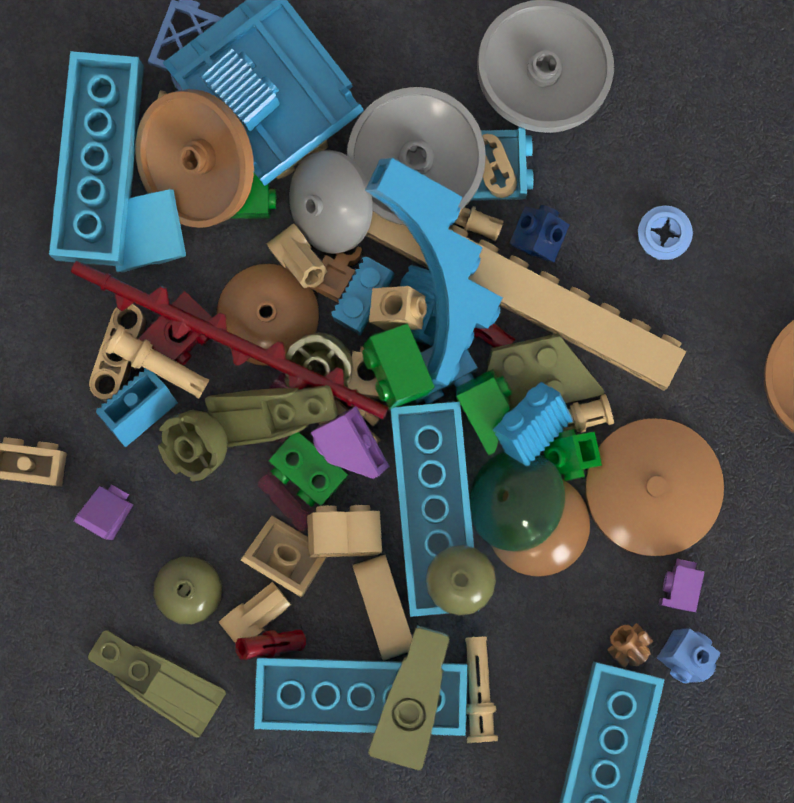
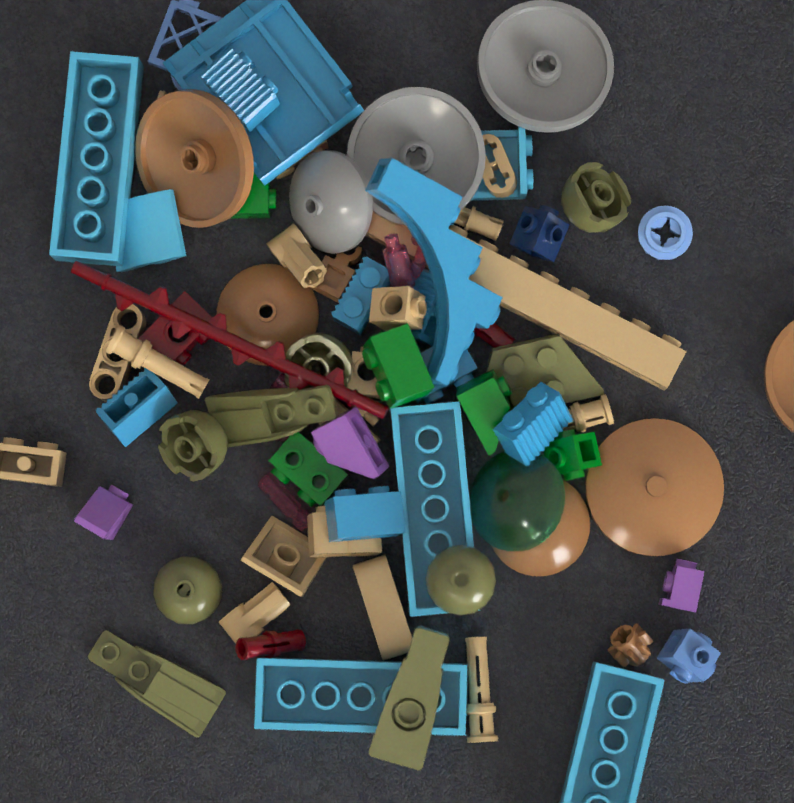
none -> dark azure brick [325,486,406,542]
none -> clear pink plant [383,233,426,288]
none -> olive cylinder [561,162,631,233]

